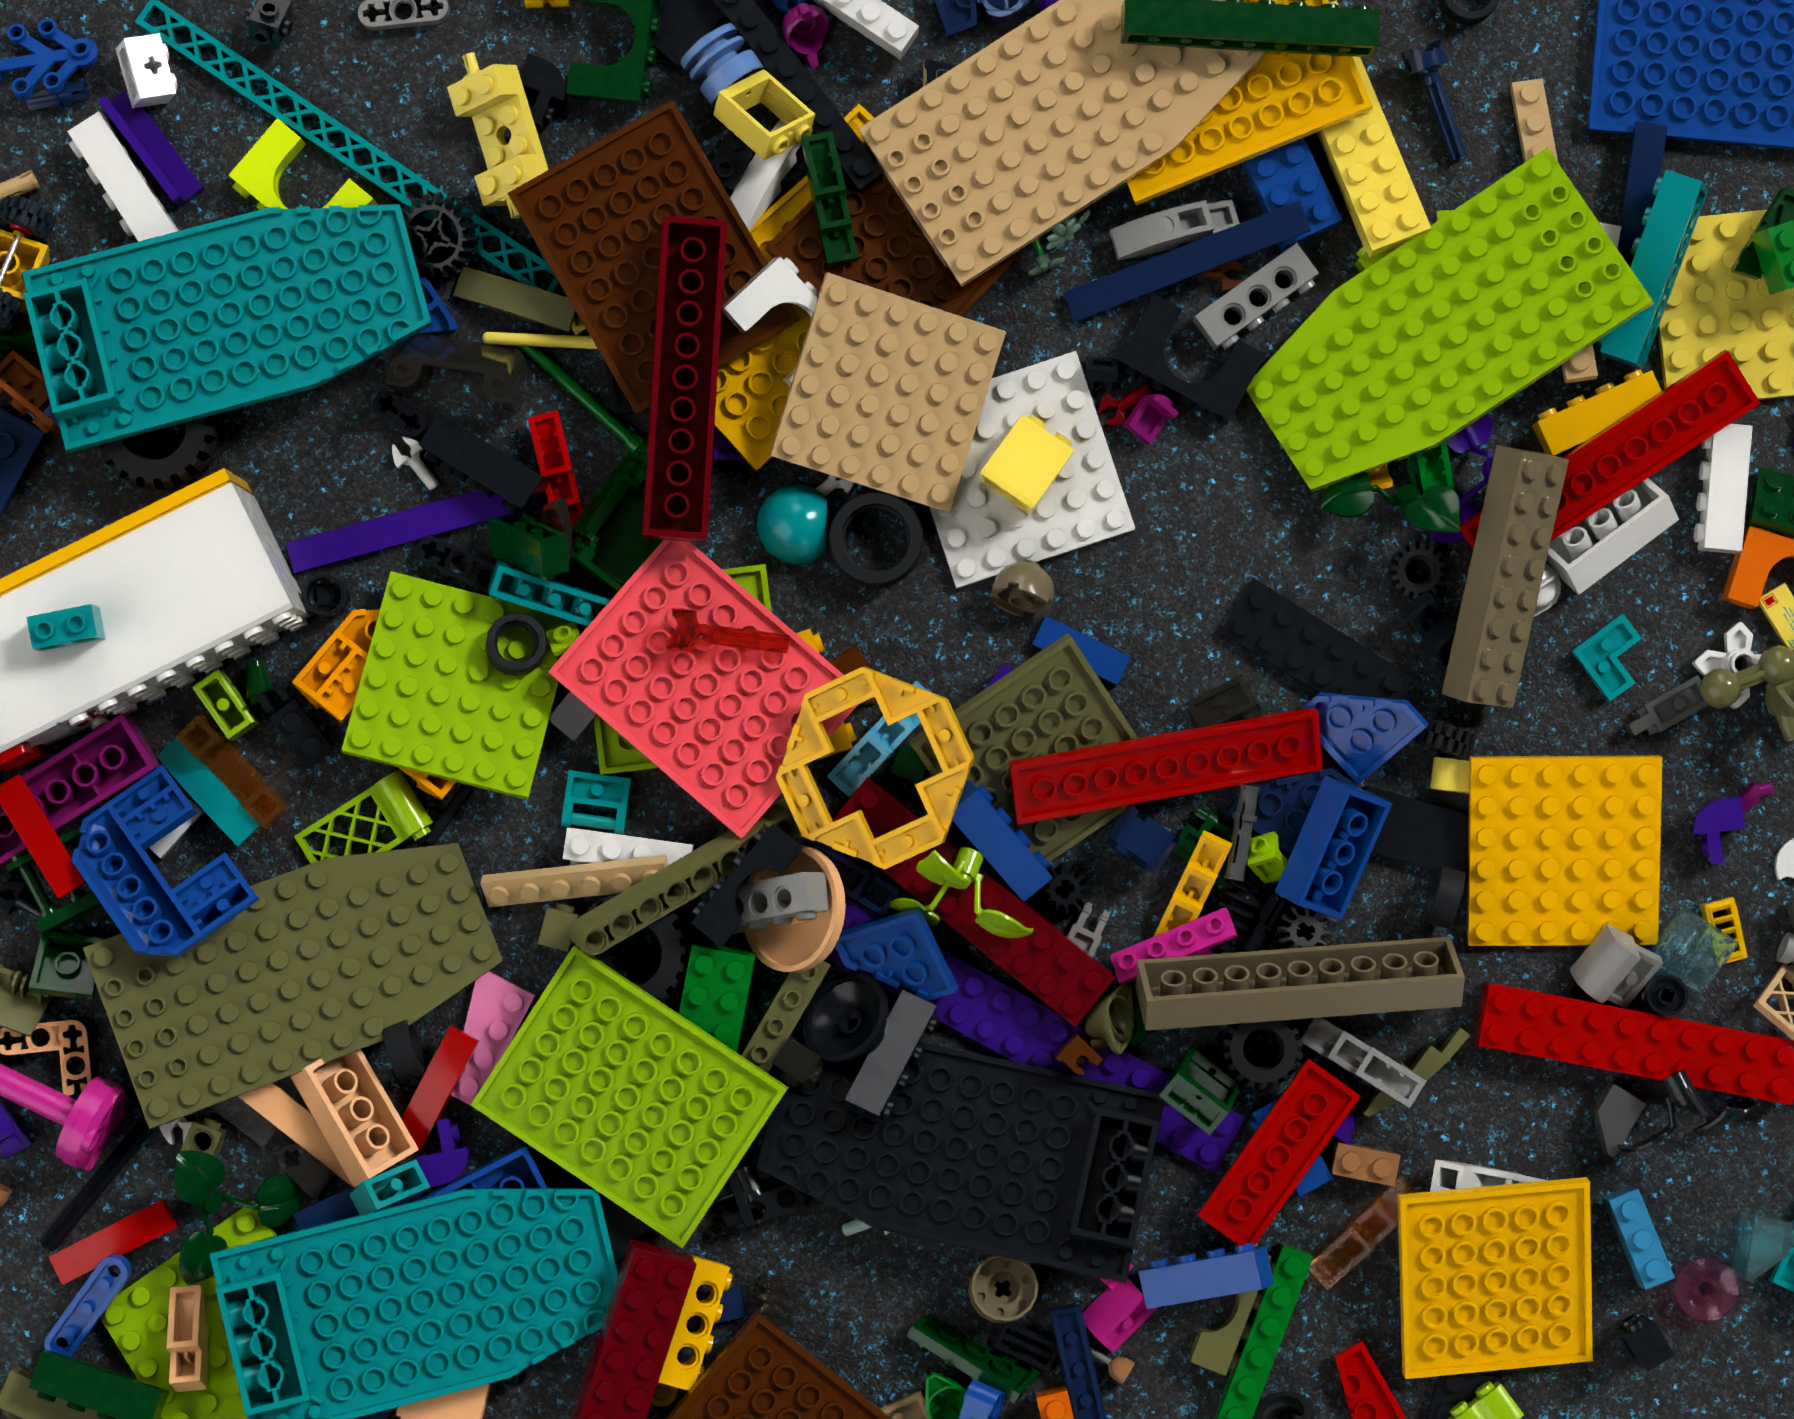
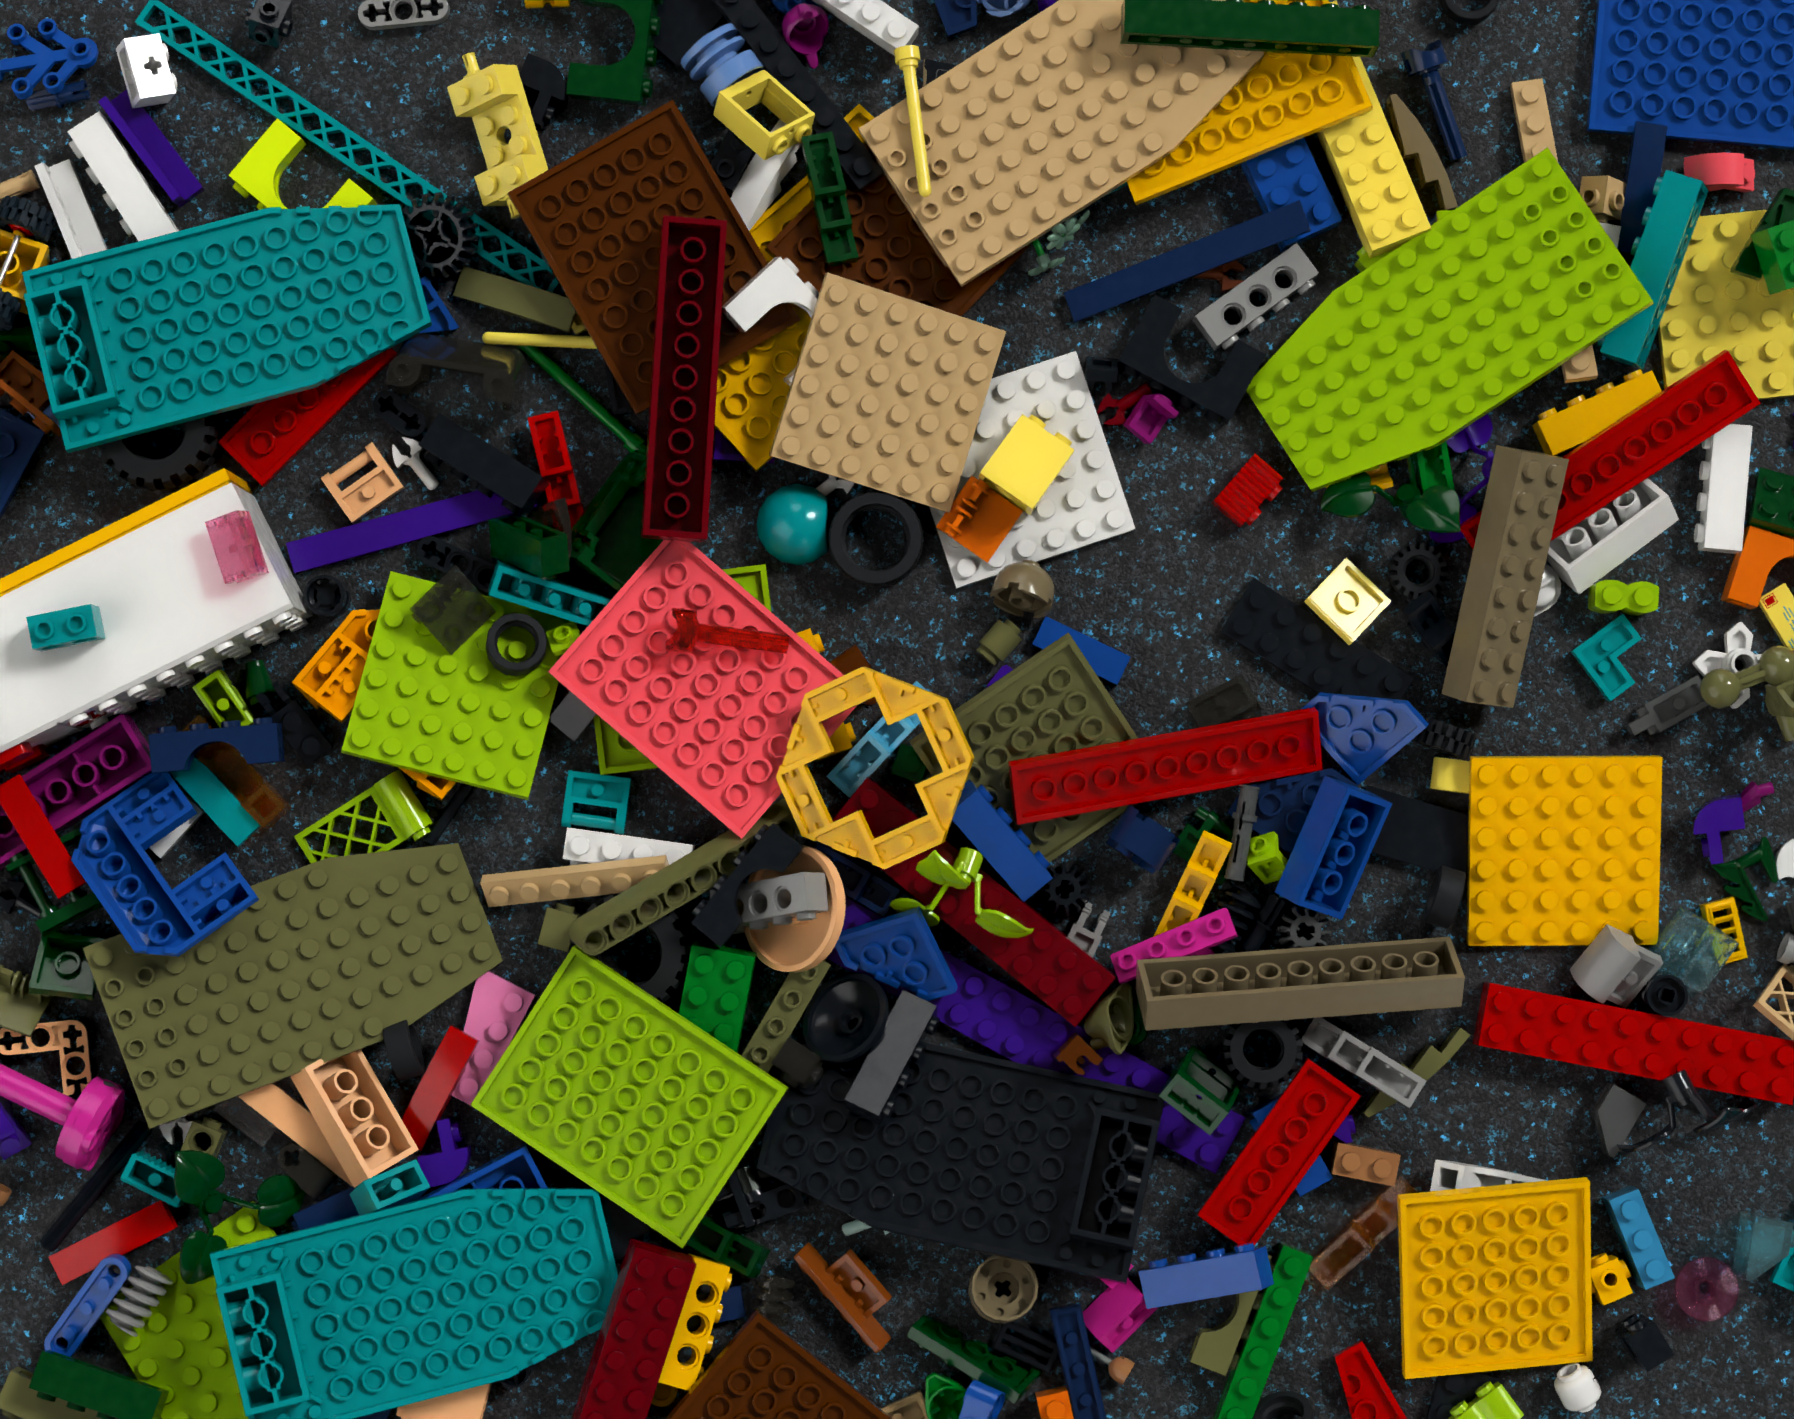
light nougat slope [167,1285,209,1392] -> none
light grey slope [1109,199,1240,260] -> none
none -> white fence [35,159,108,259]
none -> light grey piece [105,1265,173,1337]
none -> teal brick [120,1150,185,1208]
none -> dark blue arch [148,717,285,773]
none -> clear pink hinge [205,510,269,584]
none -> red plate [218,348,397,487]
none -> light nougat plate [321,442,405,524]
none -> clear smoke hinge [410,565,496,655]
none -> dark green slope [686,1216,771,1278]
none -> dark orange bracket [794,1242,892,1353]
none -> light yellow piece [894,45,931,197]
none -> orange hinge [936,475,1023,563]
none -> olive brick [976,619,1022,666]
none -> red brick [1212,453,1283,527]
none -> light yellow plate [1304,557,1391,645]
none -> dark tan slope [1386,94,1458,211]
none -> white head [1554,1363,1602,1413]
none -> tan brick [1579,175,1626,224]
none -> lime brick [1588,580,1659,616]
none -> yellow brick [1591,1253,1633,1306]
none -> coral brick [1684,152,1755,193]
none -> dark green piece [1710,837,1777,921]

